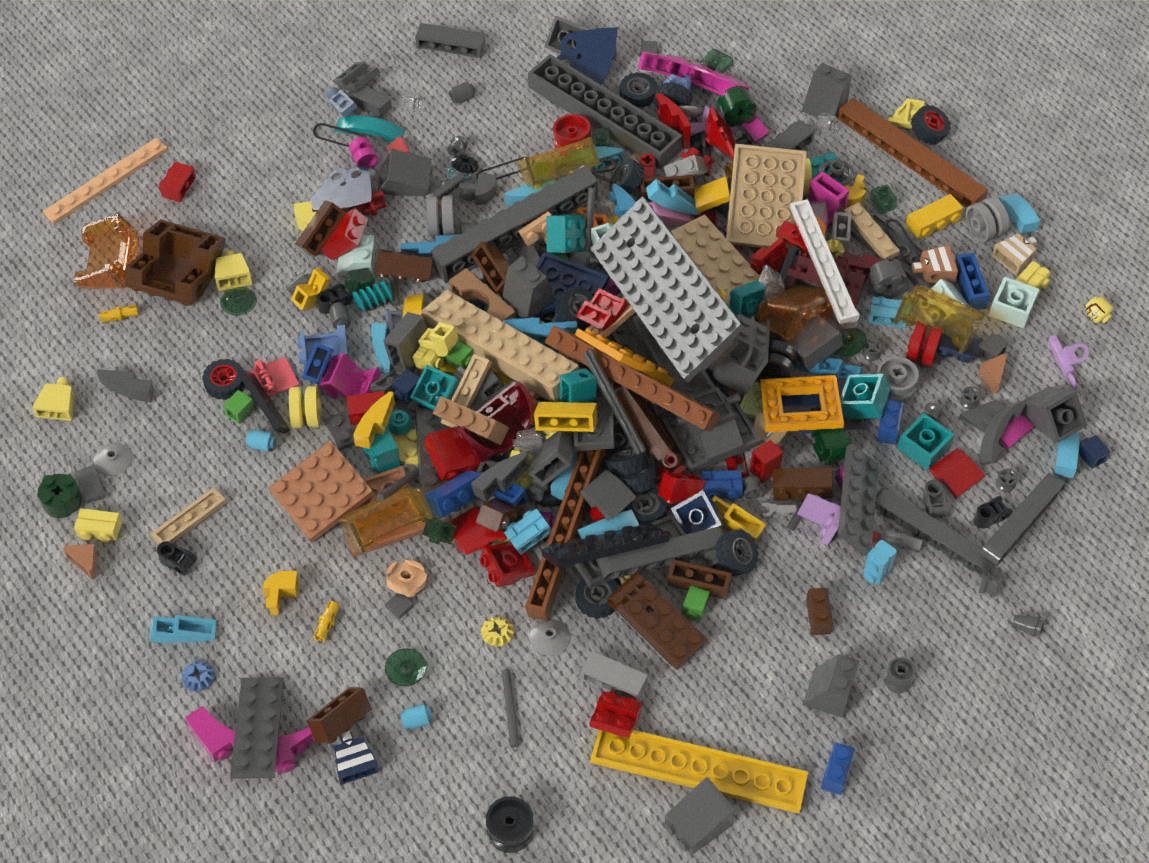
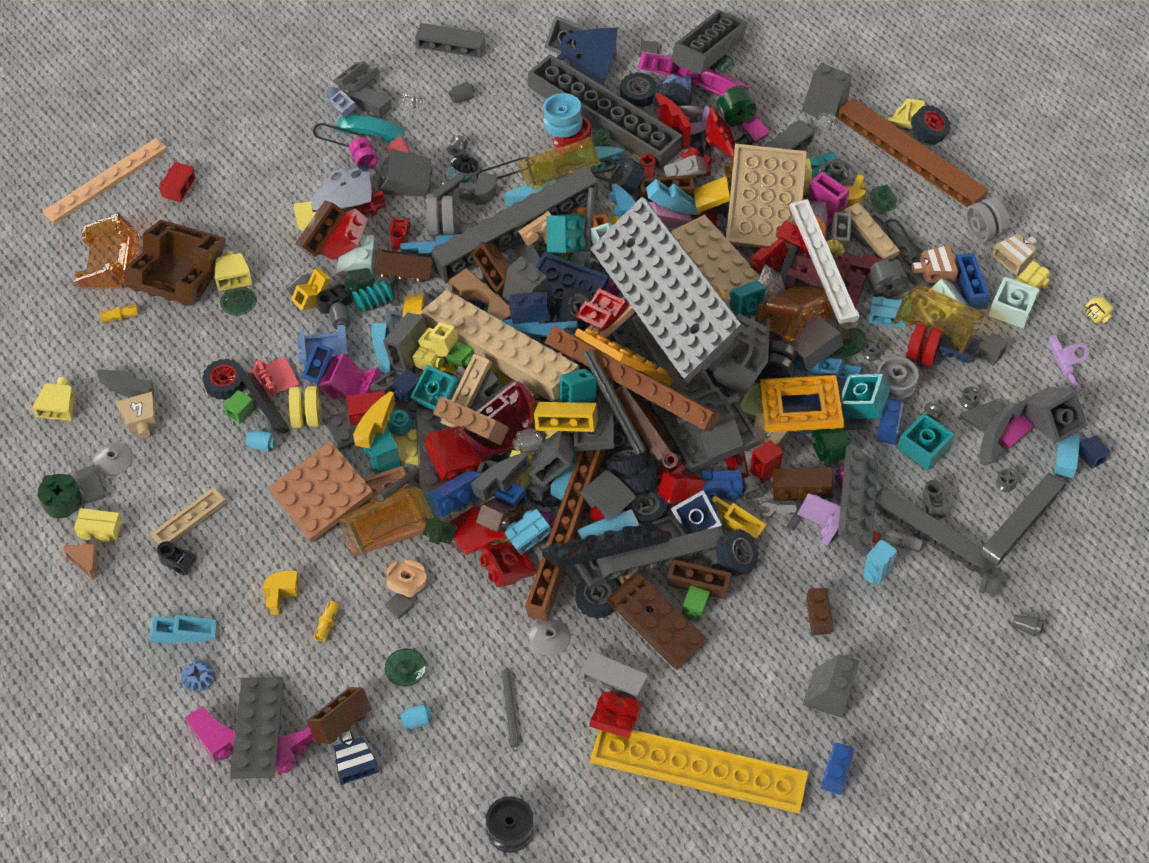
light yellow gear [481,616,514,646] -> none
dark grey slope [664,777,735,855] -> none
dark grey wheel [885,657,916,694] -> none
yellow brick [906,194,963,239] -> none
red slope [928,448,985,498] -> none
black piece [973,496,1013,529] -> none
nougat slope [978,354,1007,394] -> none
medium azure slope [999,193,1040,234] -> none
none -> tan torso [116,392,157,438]
none -> red piece [390,217,410,250]
none -> dark blue brick [509,291,551,324]
none -> medium azure wheel [543,93,582,138]
none -> dark grey brick [671,9,748,74]

